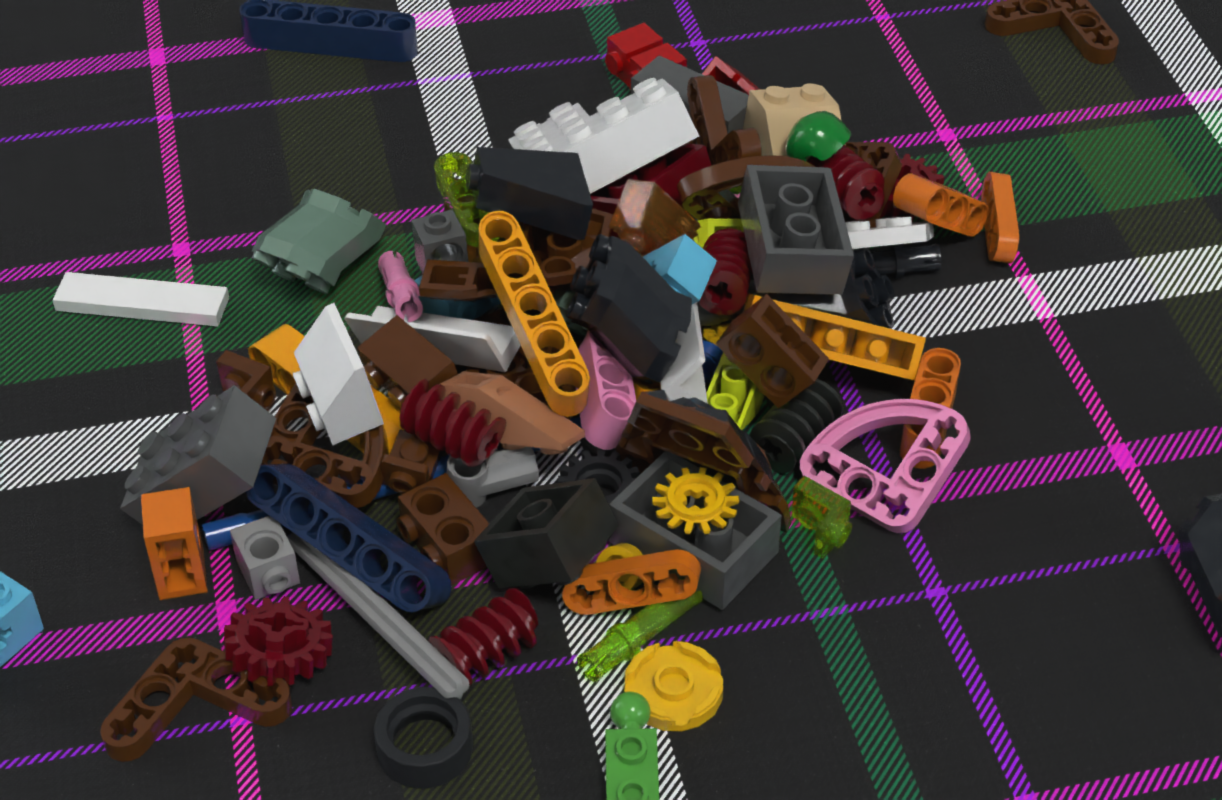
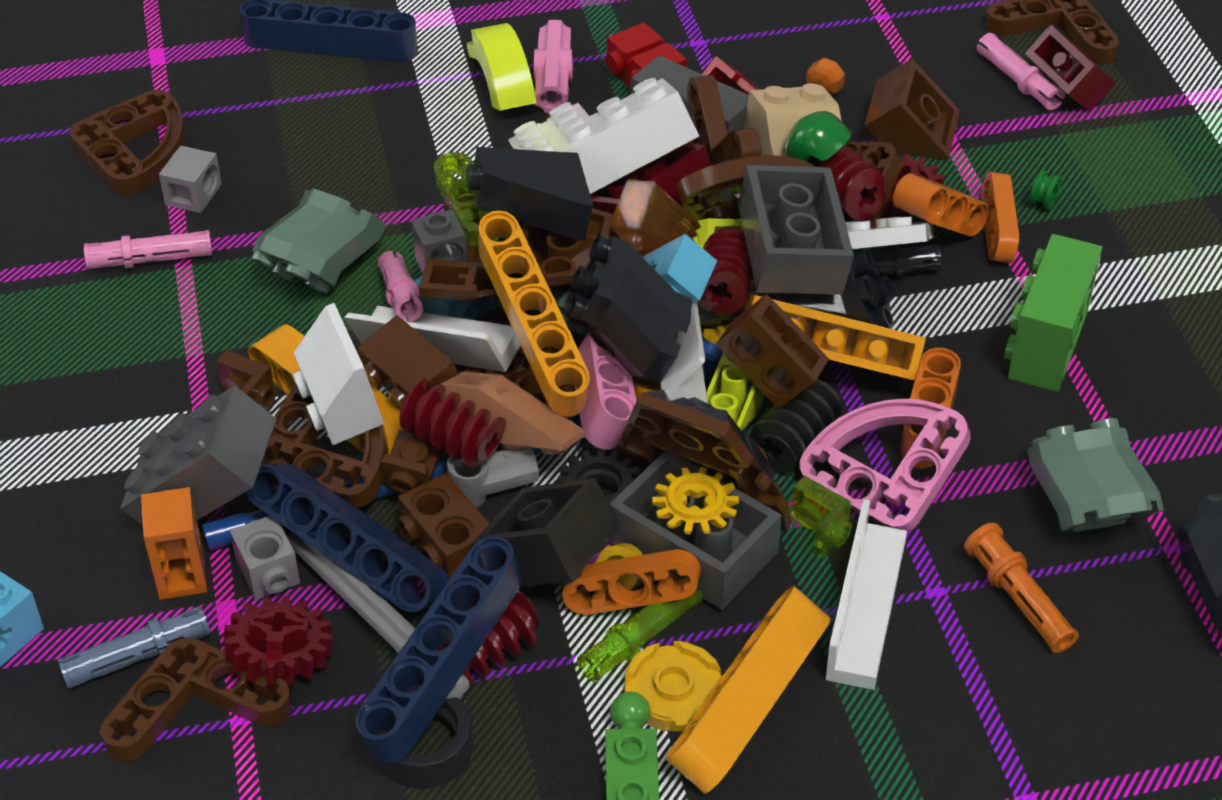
white tile [52,272,229,326] -> none
none -> sand blue pin [57,606,211,689]
none -> reddish brown beam [69,90,186,195]
none -> bright pink pin [84,230,212,270]
none -> light grey brick [159,146,222,213]
none -> dark blue beam [356,536,522,764]
none -> neon yellow arch [466,23,537,111]
none -> bright pink piece [534,20,573,113]
none -> light orange beam [665,586,831,794]
none -> orange tile [806,58,845,96]
none -> white panel [826,499,907,690]
none -> reddish brown slope [864,59,960,160]
none -> orange pin [964,523,1079,653]
none -> bright pink pin [977,33,1065,111]
none -> bright green brick [1004,234,1103,392]
none -> dark red brick [1025,25,1116,112]
none -> sand green brick [1027,418,1164,532]
none -> green bush [1029,170,1062,210]

